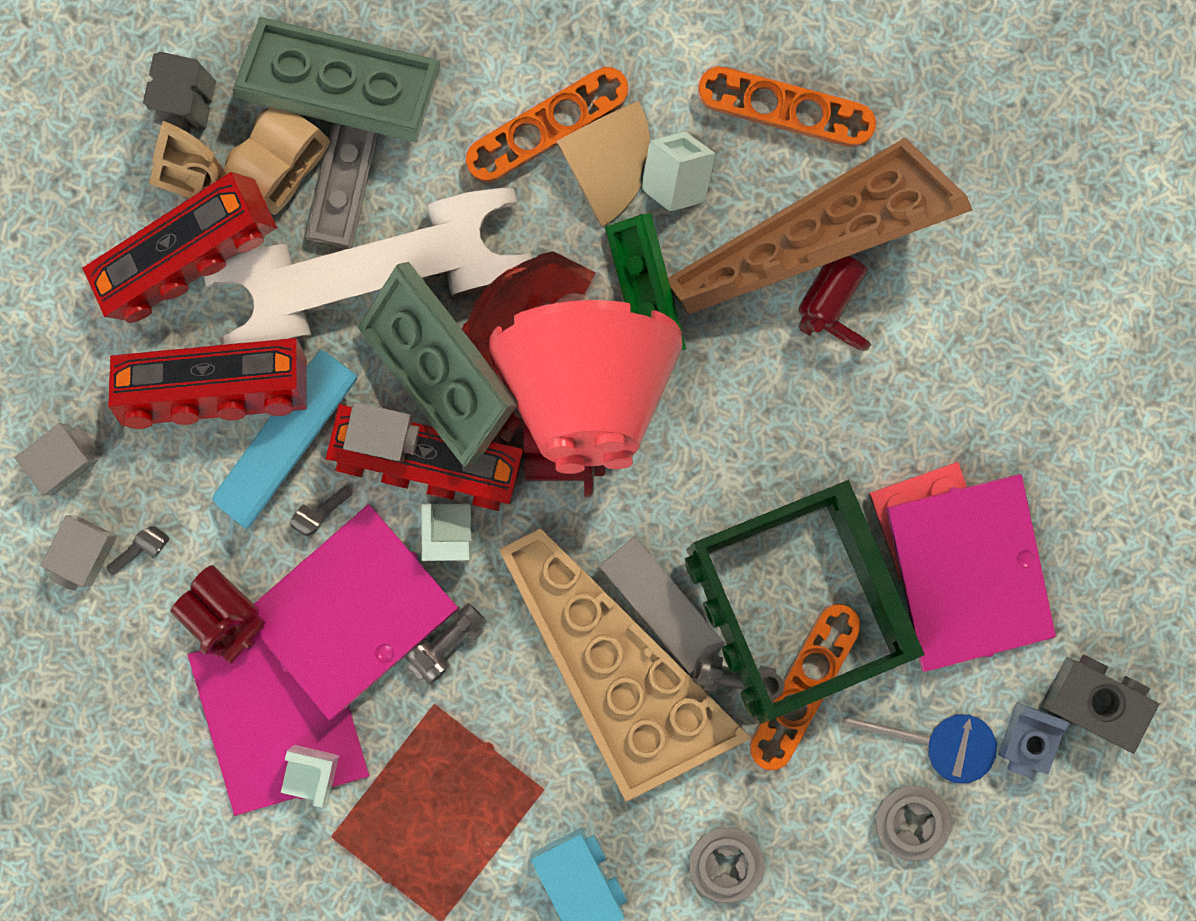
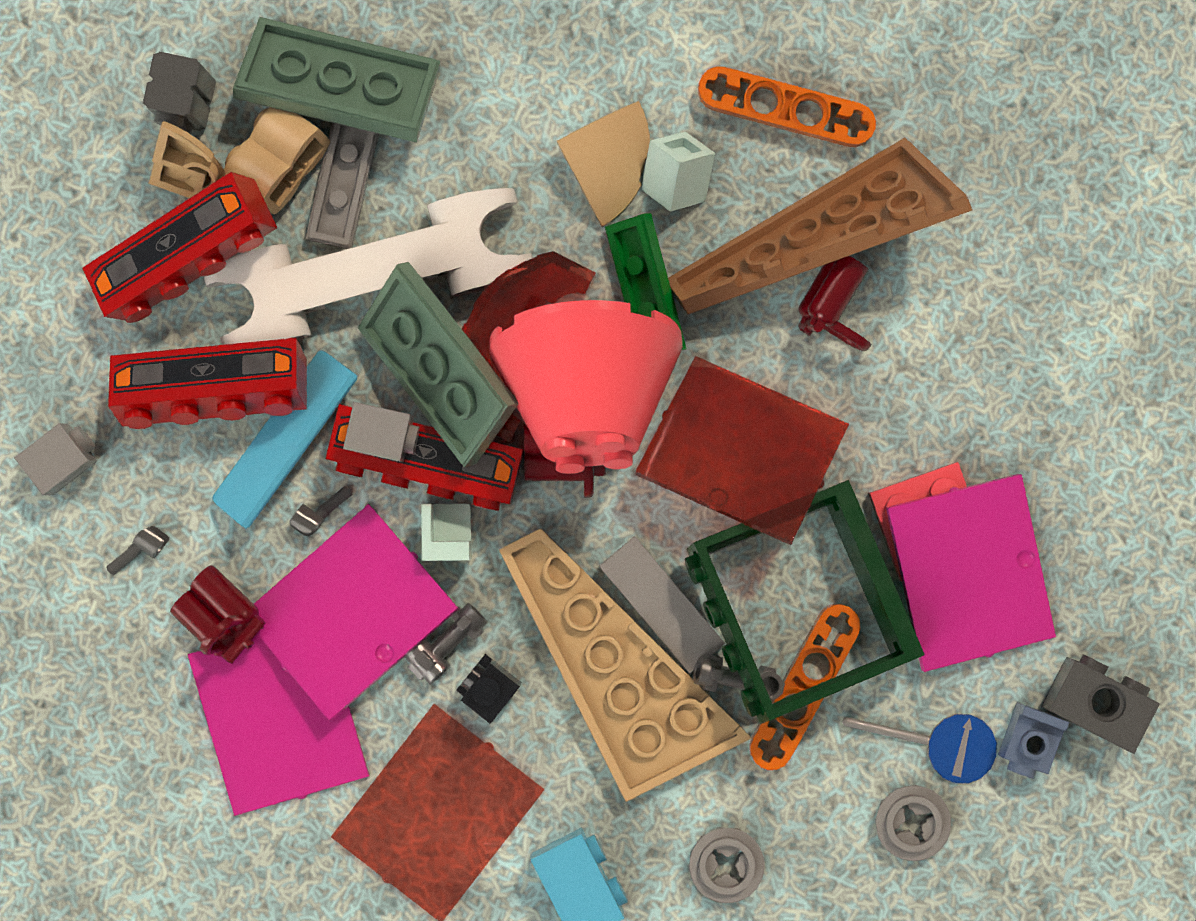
light grey brick [40,515,117,591] -> none
light aqua panel [281,745,339,808] -> none
orange beam [466,67,628,183] -> none
none -> black brick [456,653,522,724]
none -> clear red piece [635,356,849,545]

